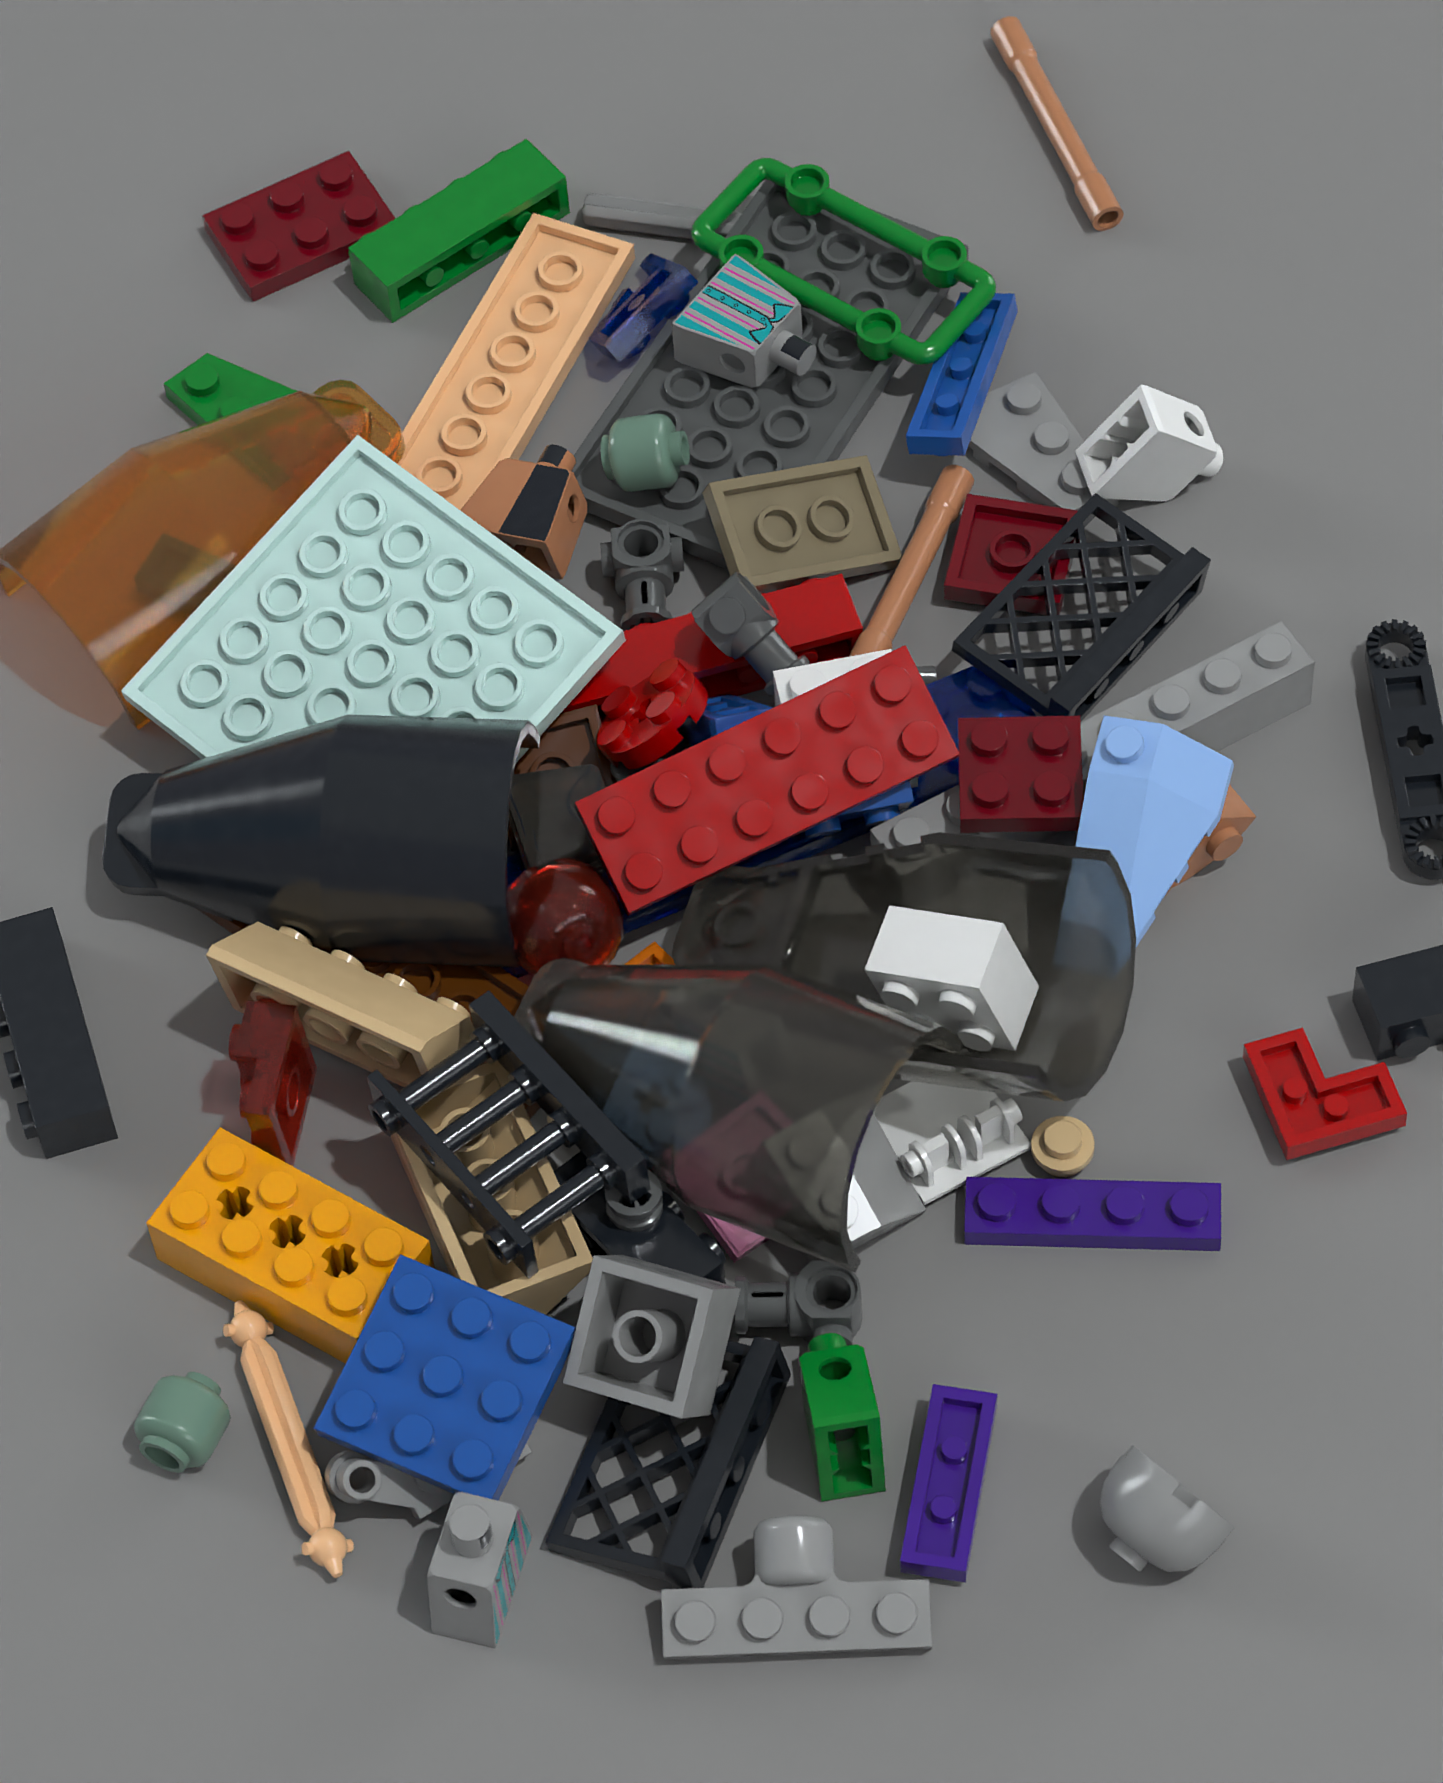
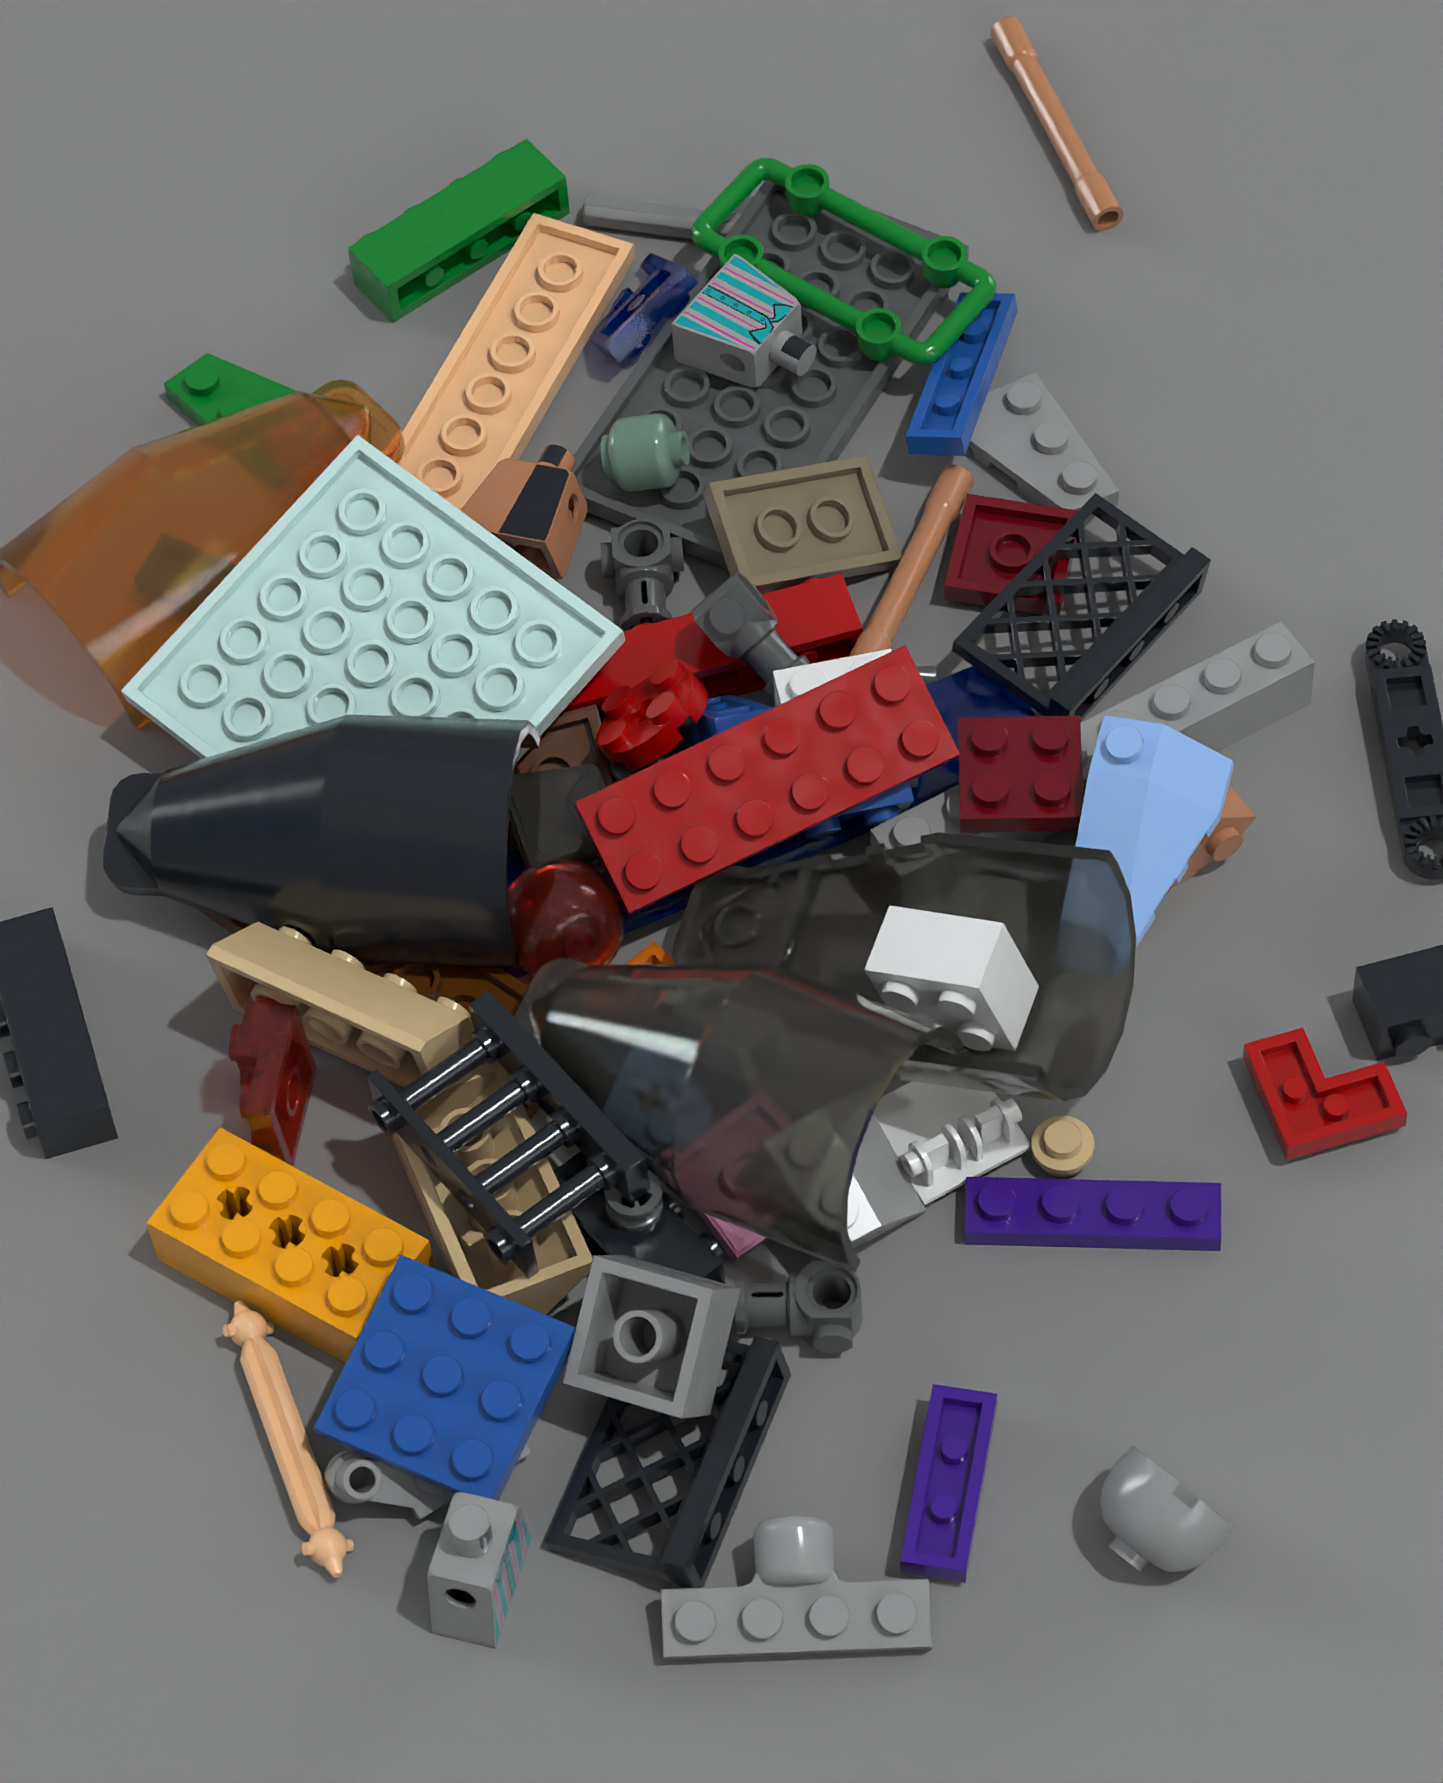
sand green head [133,1372,231,1473] -> none
dark red plate [202,151,395,302] -> none
green torso [799,1333,886,1502] -> none
white torso [1075,385,1223,501] -> none

